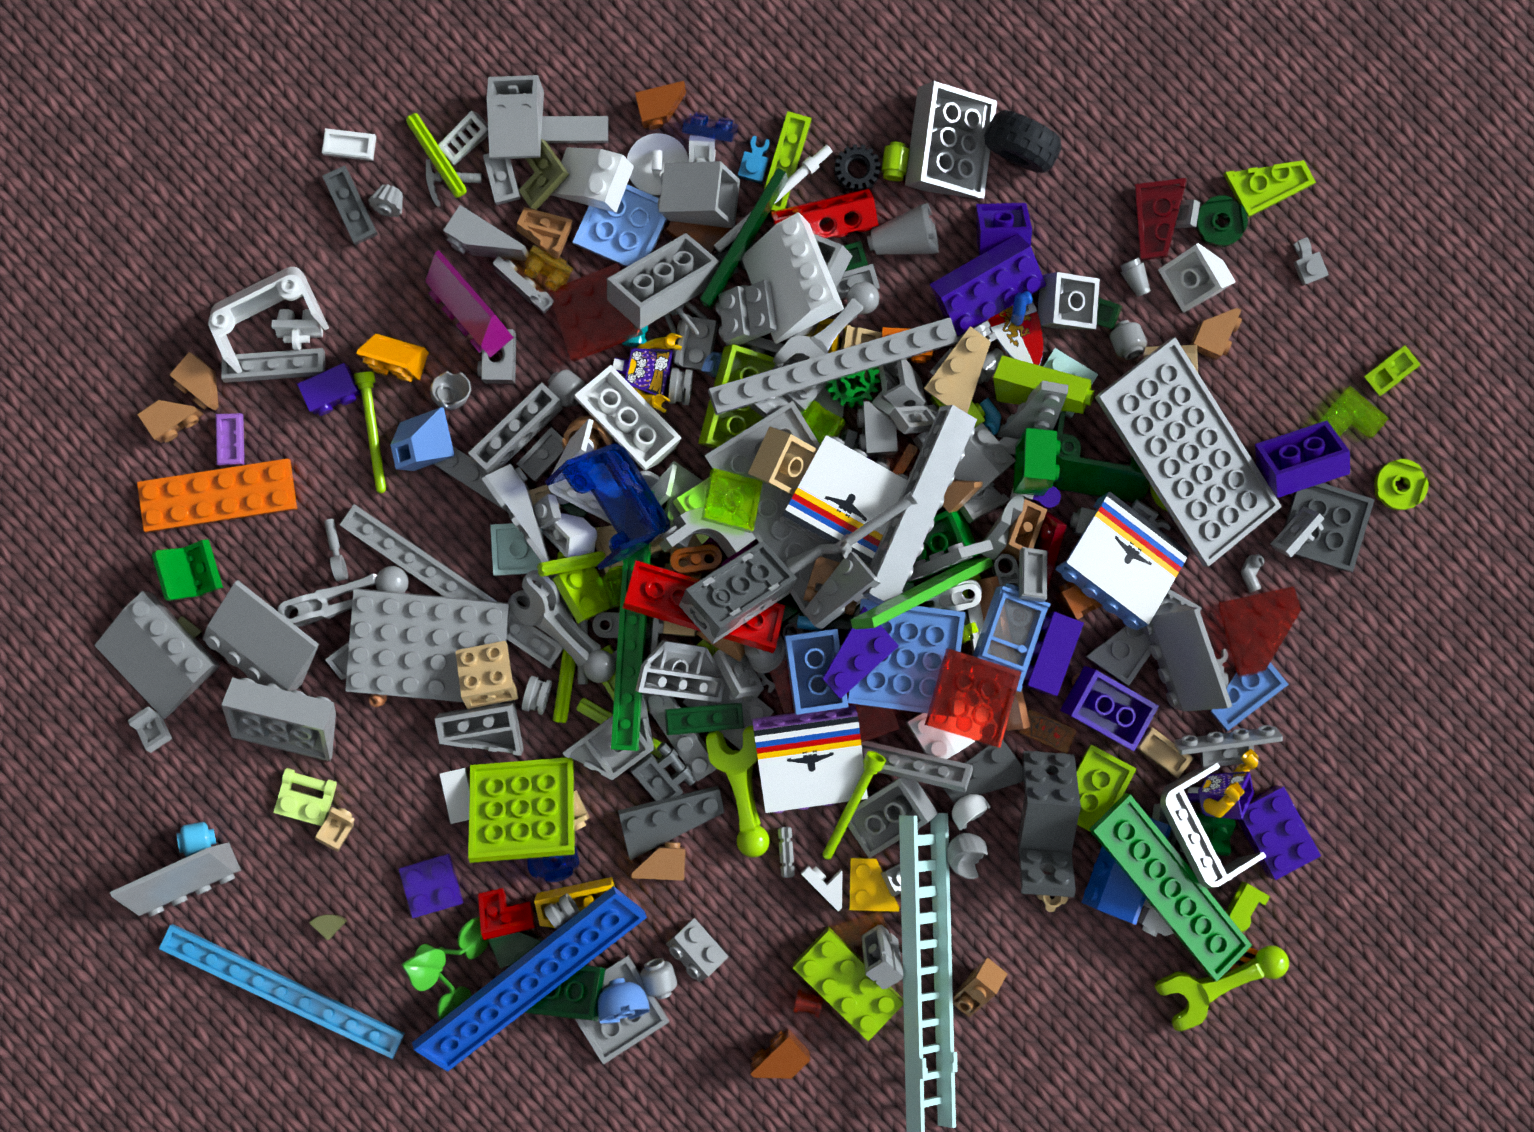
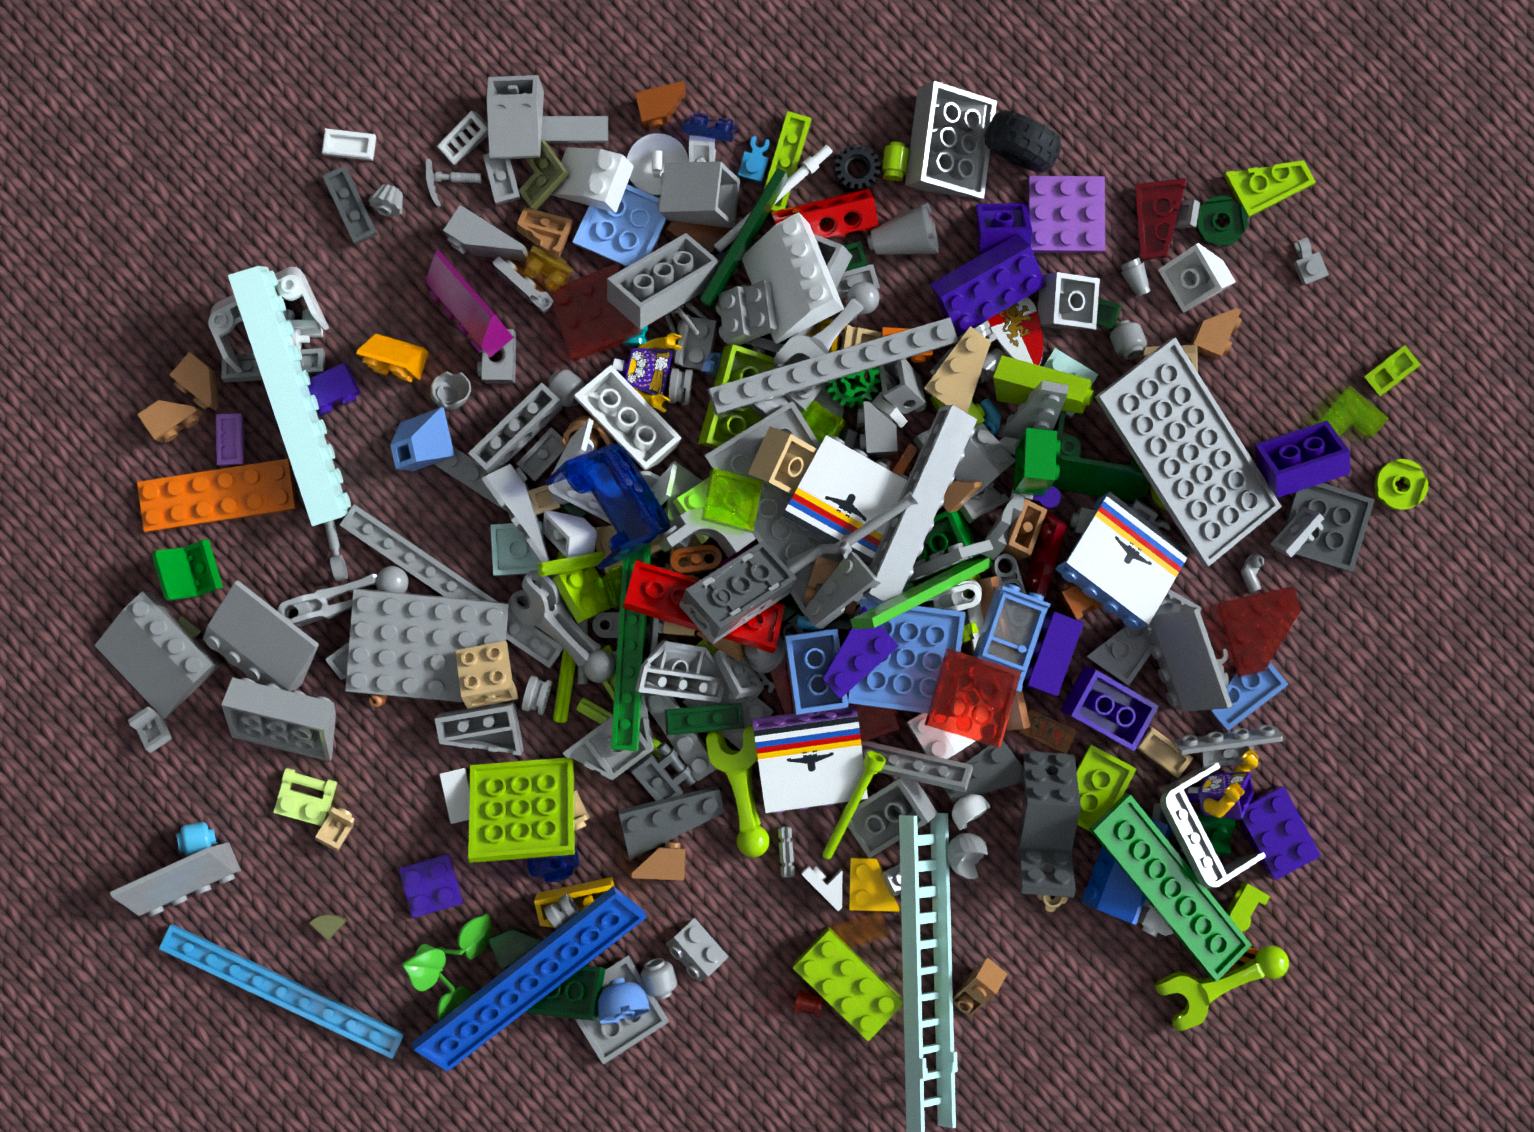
lime piece [354,372,386,493] -> none
lime axle [406,113,467,198] -> none
red plate [478,888,535,940] -> none
light grey plate [534,494,562,528] -> none
dark orange slope [750,1029,810,1079] -> none
light grey brick [861,925,904,989] -> none
light grey plate [889,405,939,434] -> none
blue arm [1011,291,1033,326] -> none
light grey tile [1019,547,1047,602] -> none
none -> light aqua brick [228,266,351,526]
none -> medium lavender plate [1028,176,1105,253]

